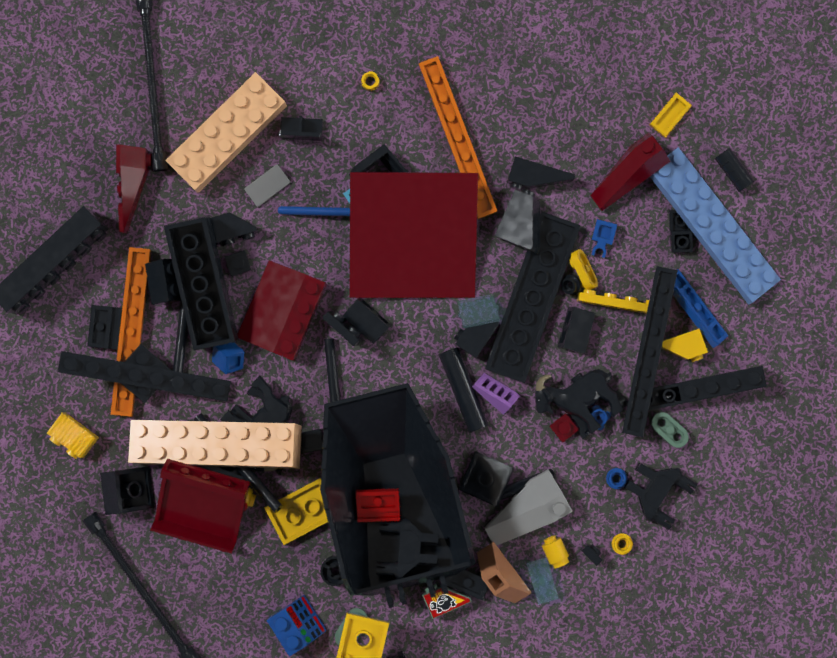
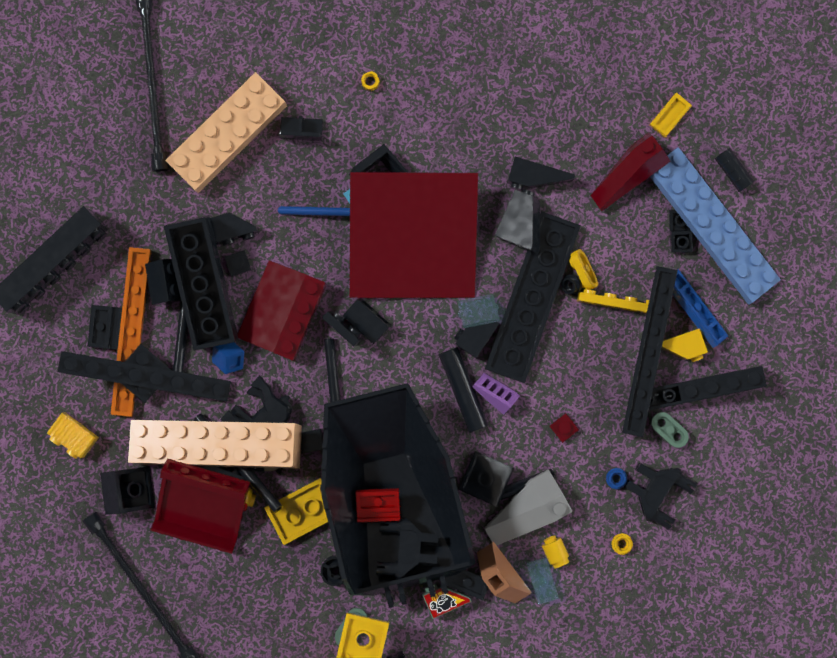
dark red wedge [116,145,152,234] -> none
light grey slope [244,164,291,207] -> none
blue slope [266,594,327,657] -> none
orange plate [418,56,498,219] -> none
black animal [535,369,628,439] -> none
black hinge [558,307,596,354] -> none
black plate [580,543,602,566] -> none
blue plate [591,219,618,258] -> none
blue plate [591,405,611,430] -> none

